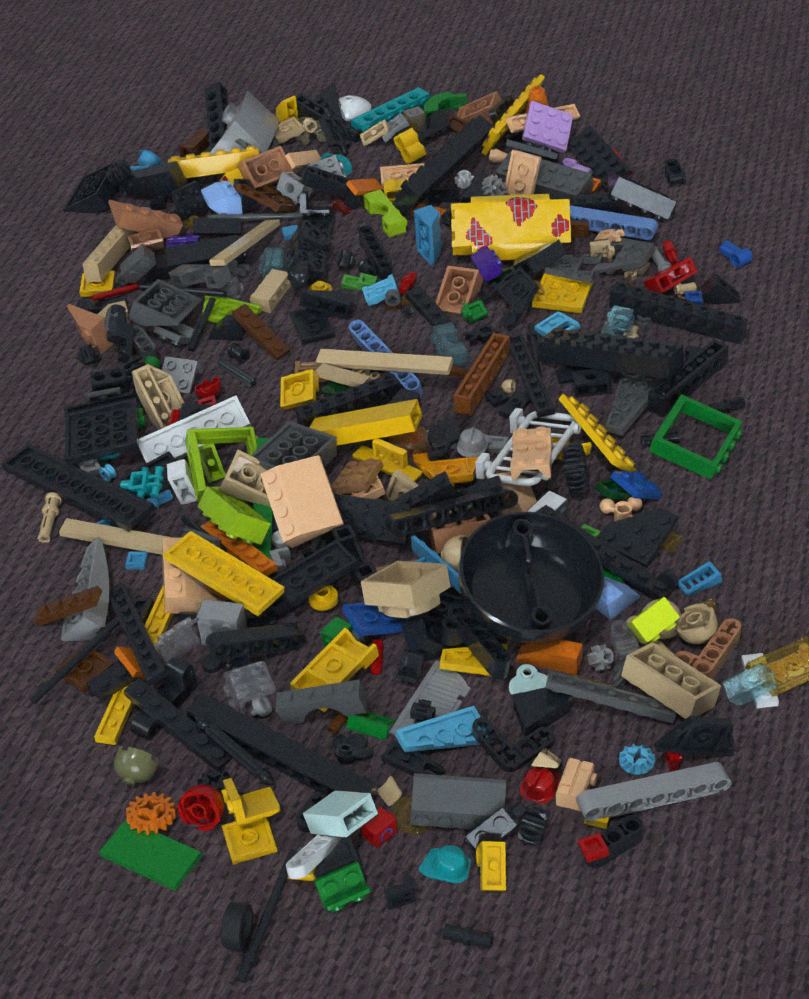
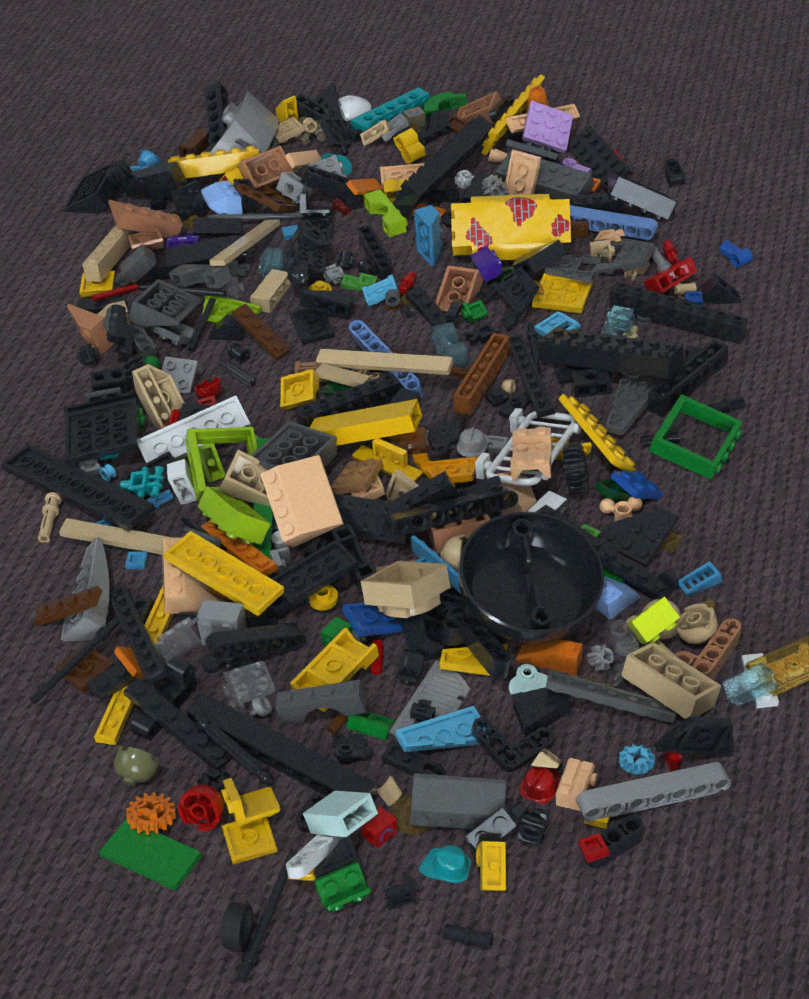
none -> light grey gear [323,264,344,285]
none -> black beam [446,298,464,322]

